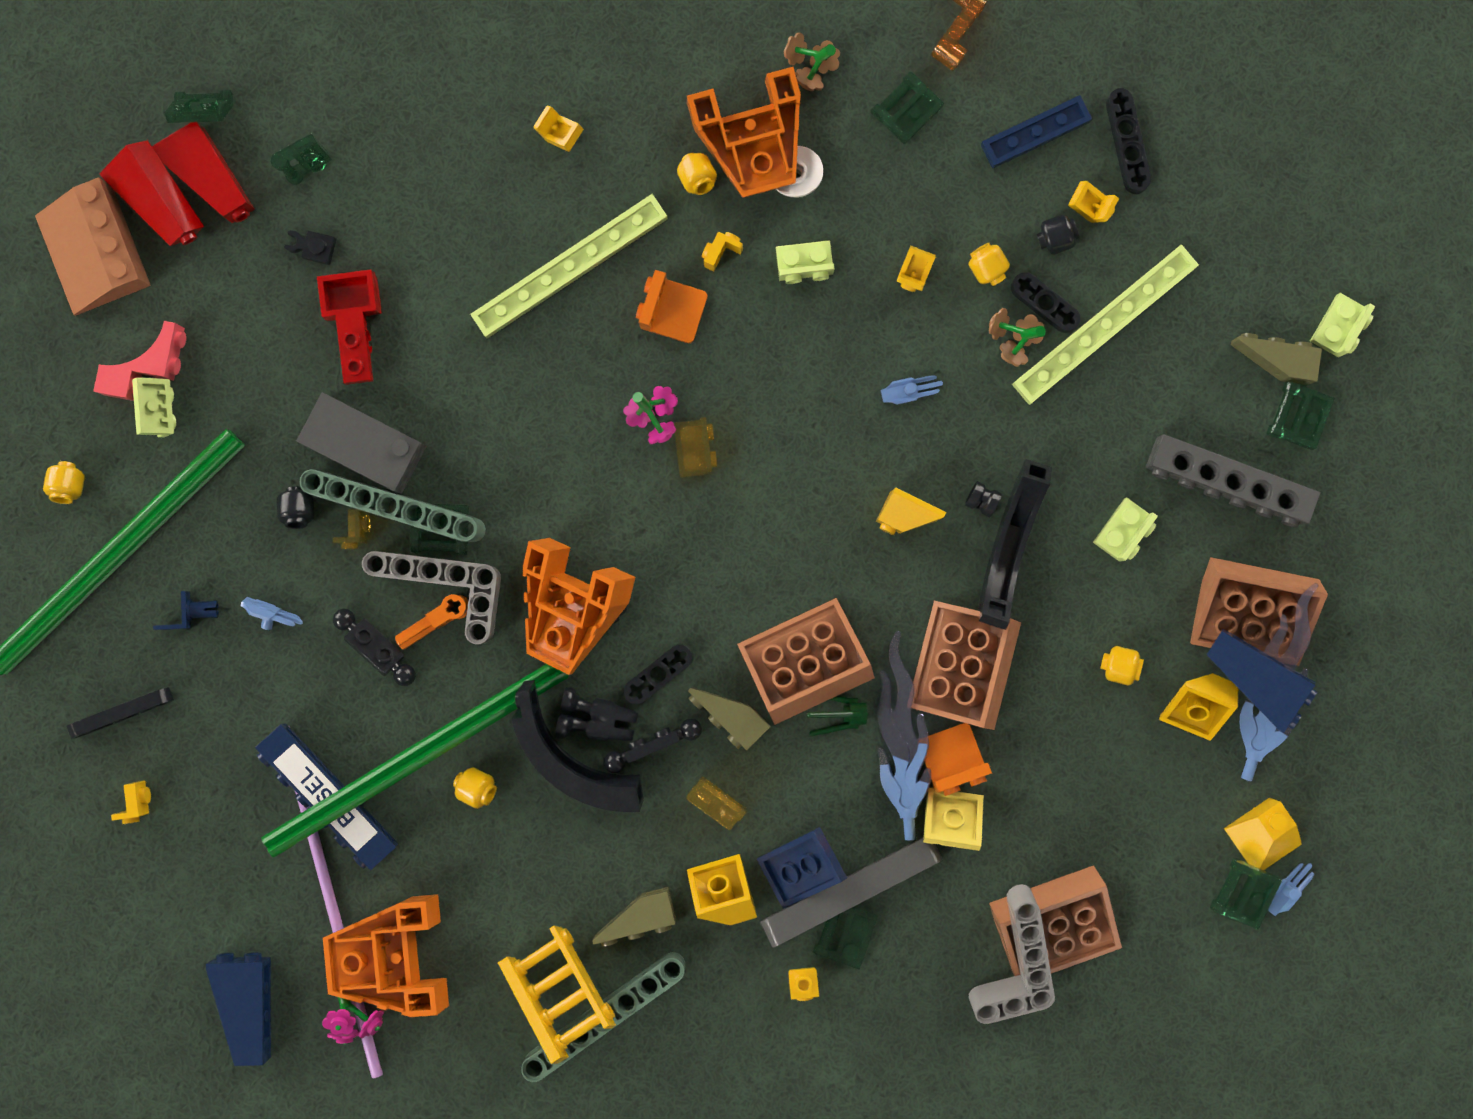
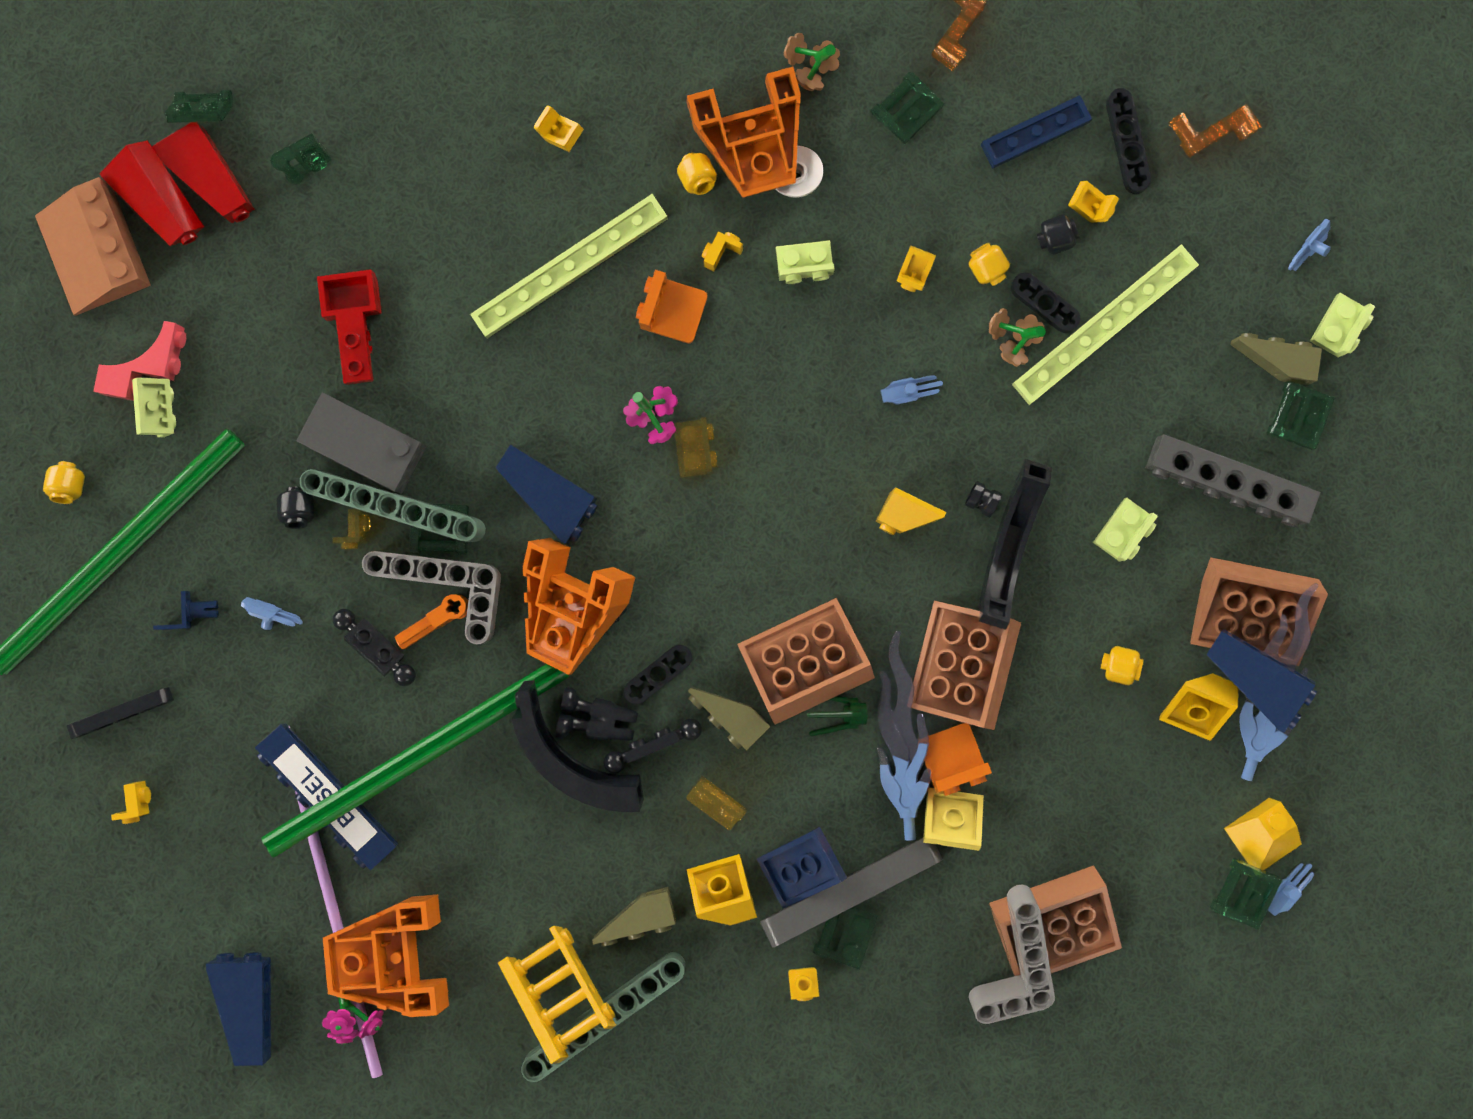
black plate [284,230,337,265] -> none
yellow head [453,767,497,809] -> none
none -> dark blue slope [496,445,598,545]
none -> clear orange beam [1168,104,1262,158]
none -> medium blue piece [1288,219,1331,271]

